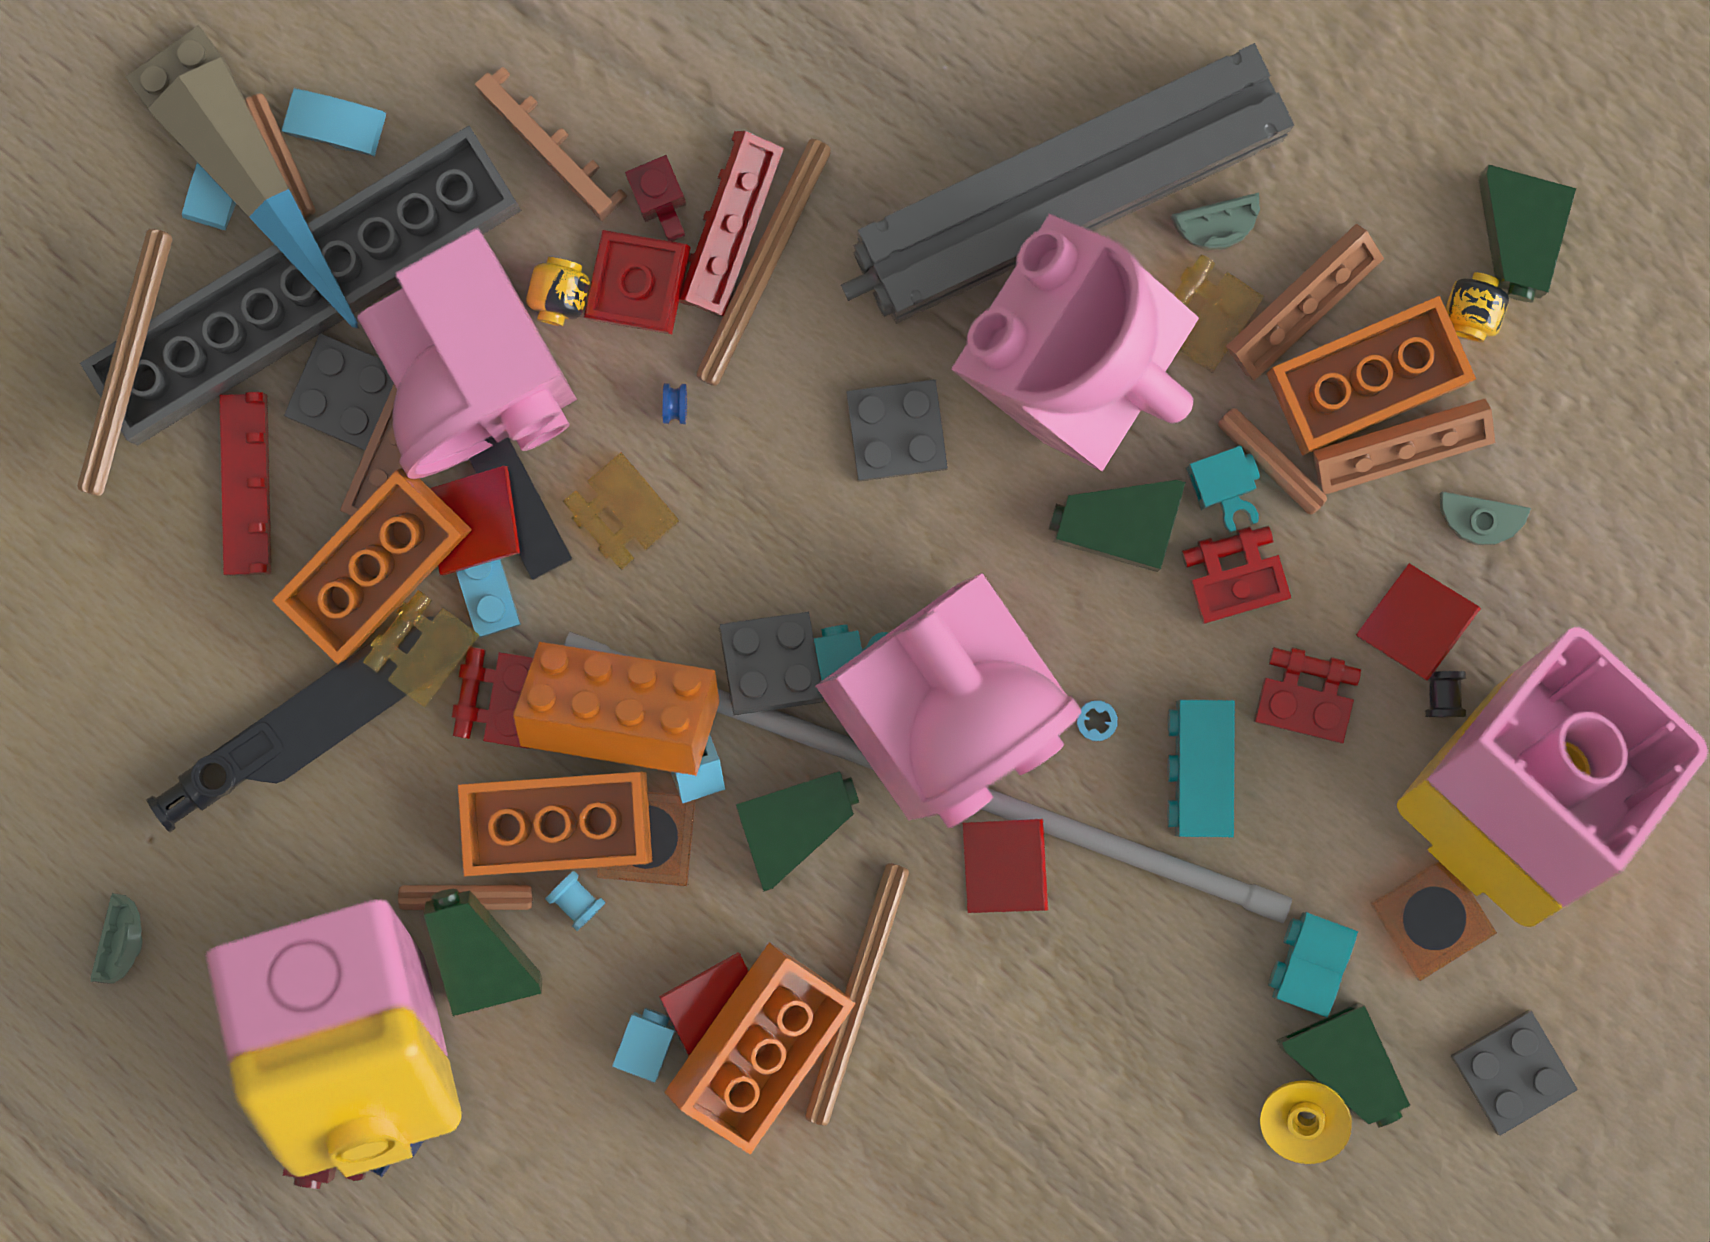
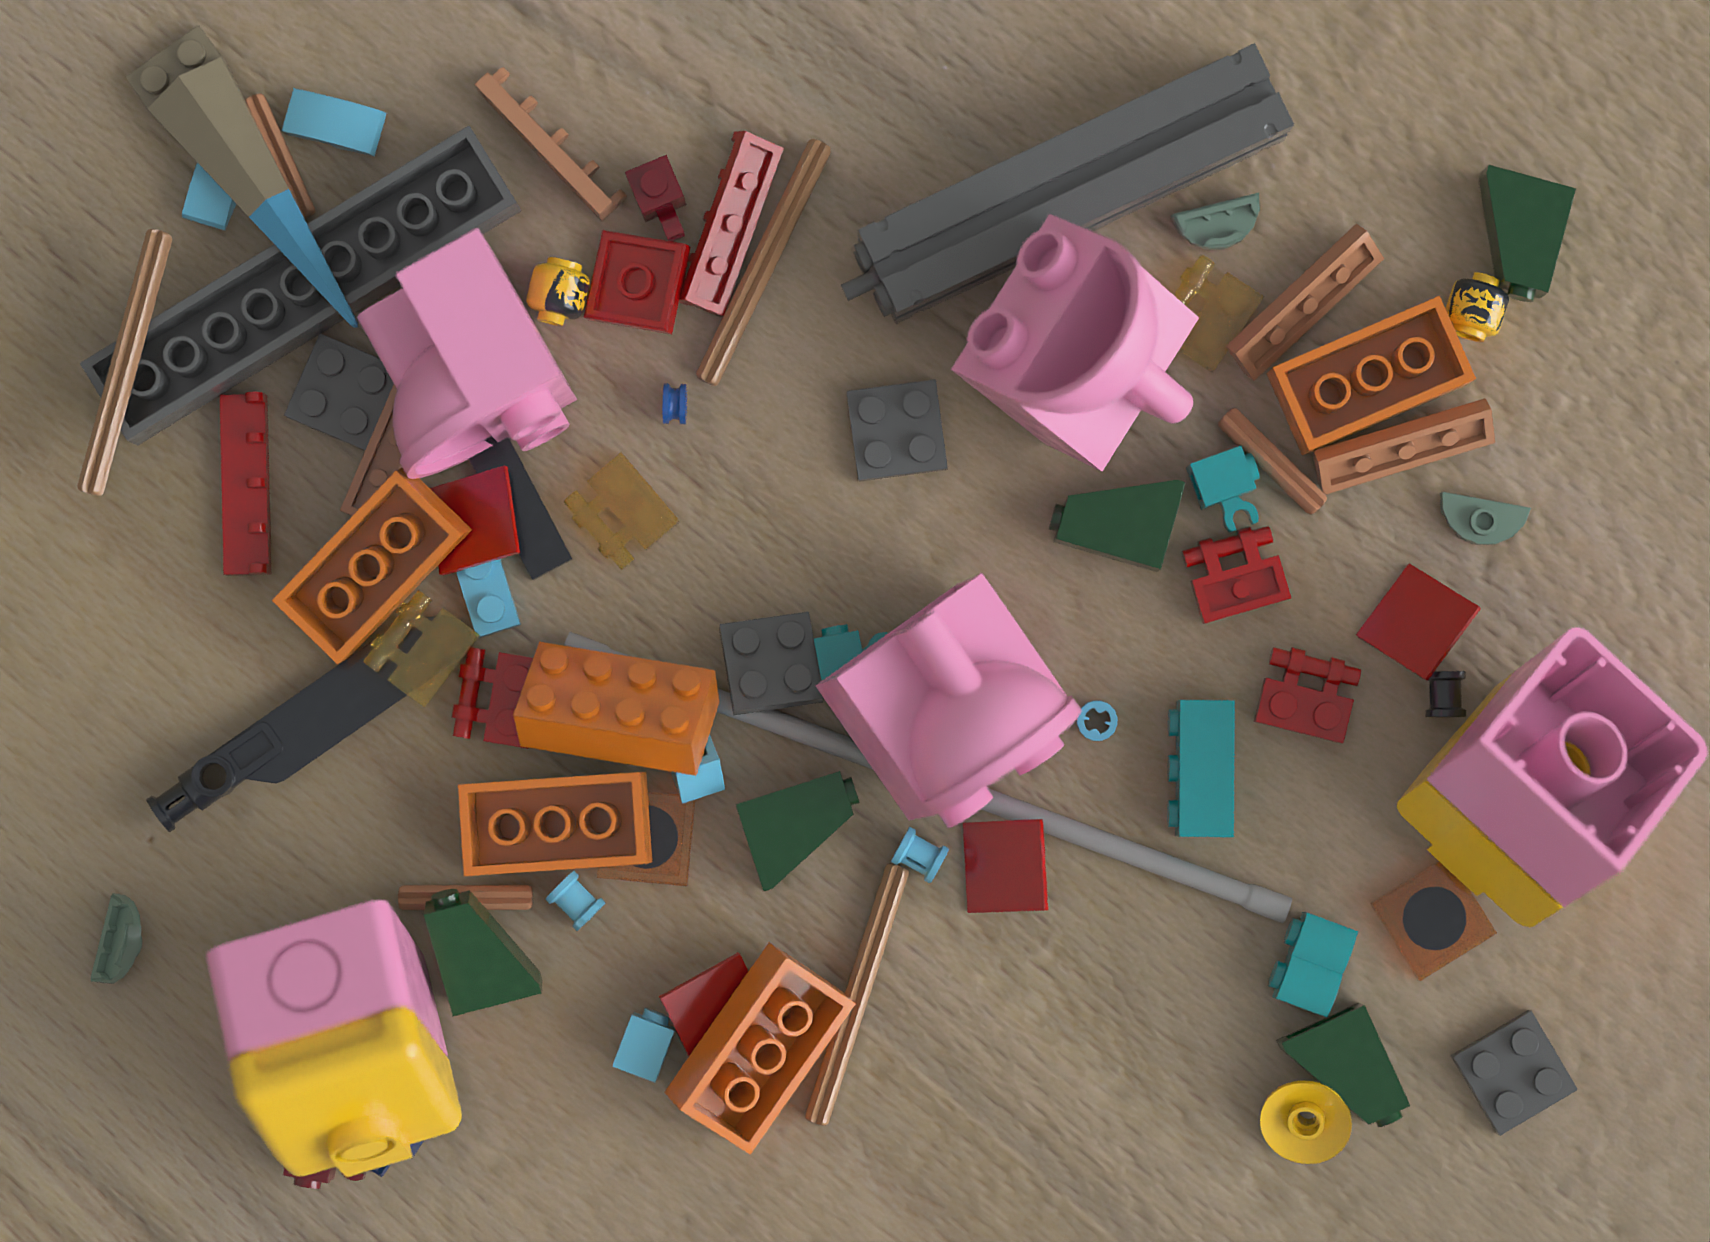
none -> medium azure bush [891,827,949,883]

